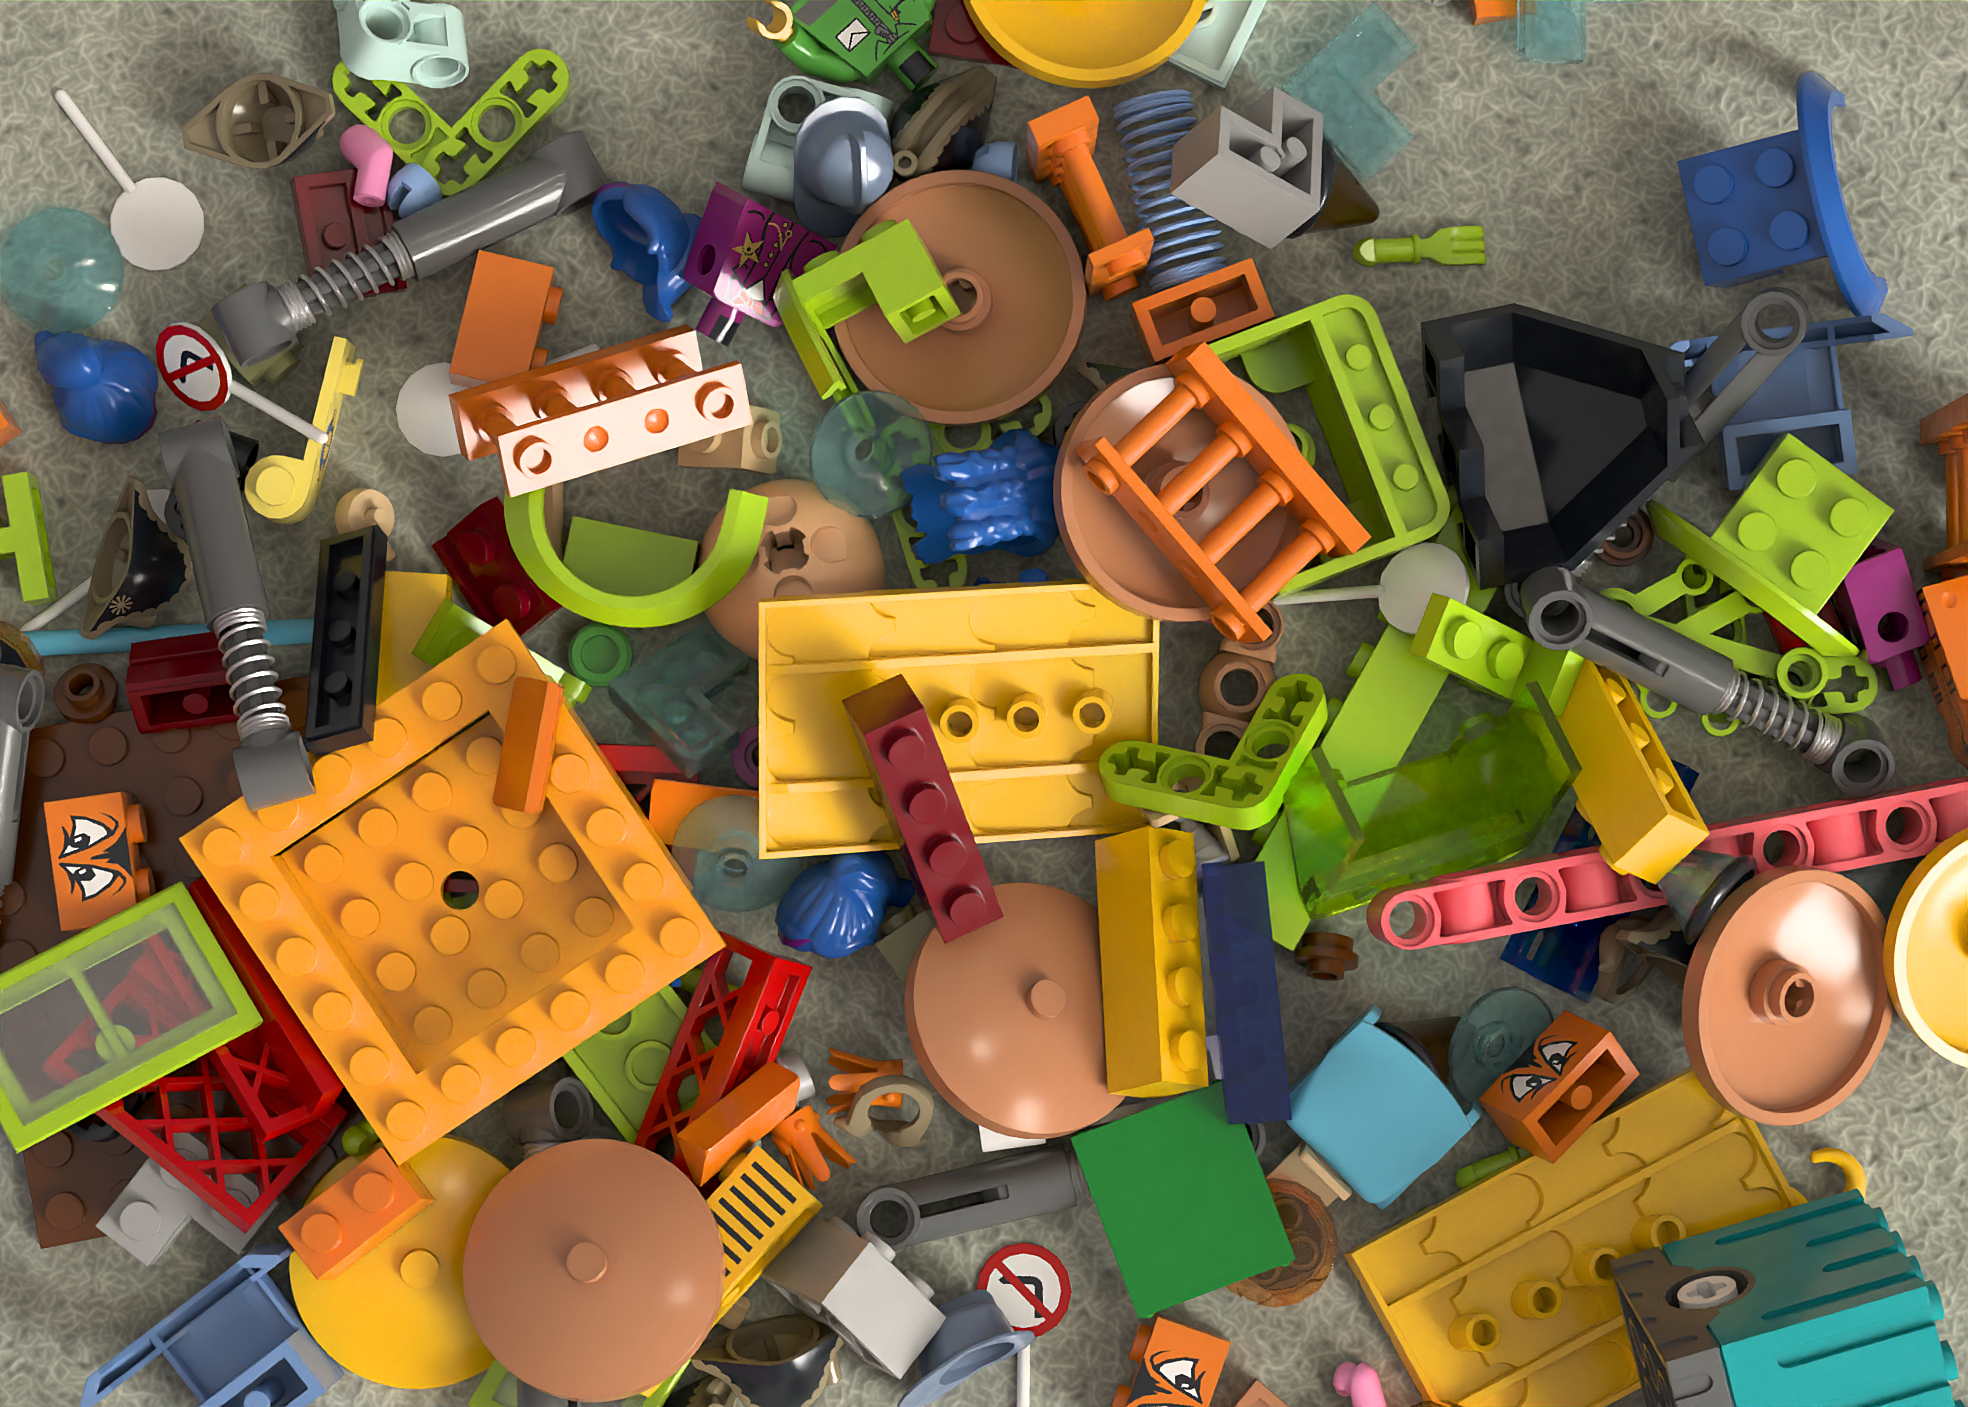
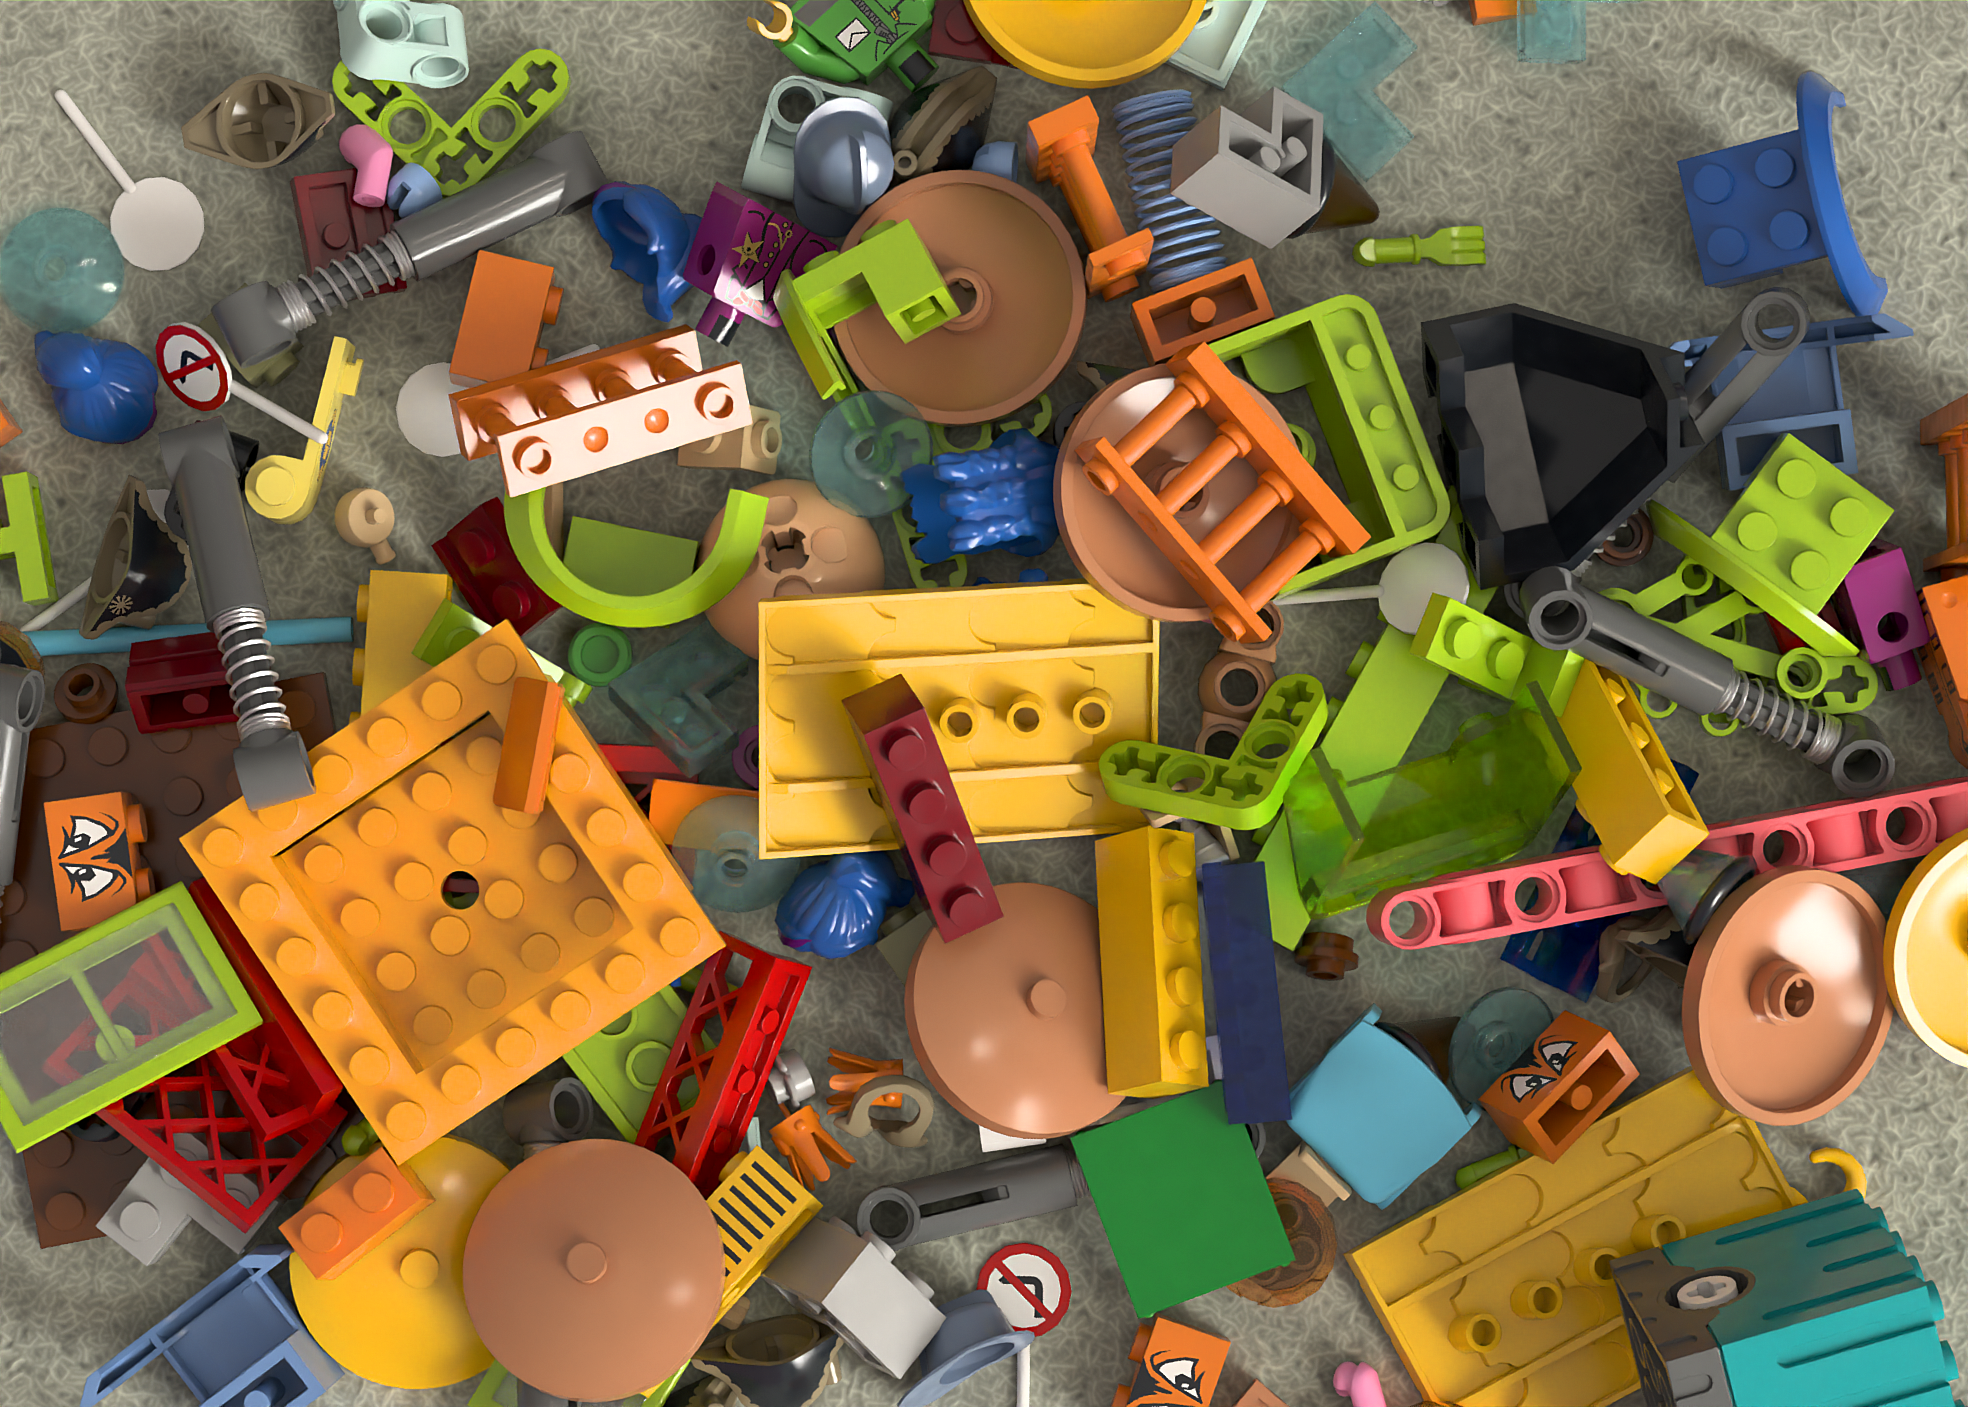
black tile [304,524,388,757] -> none
orange slope [676,1060,800,1187] -> none

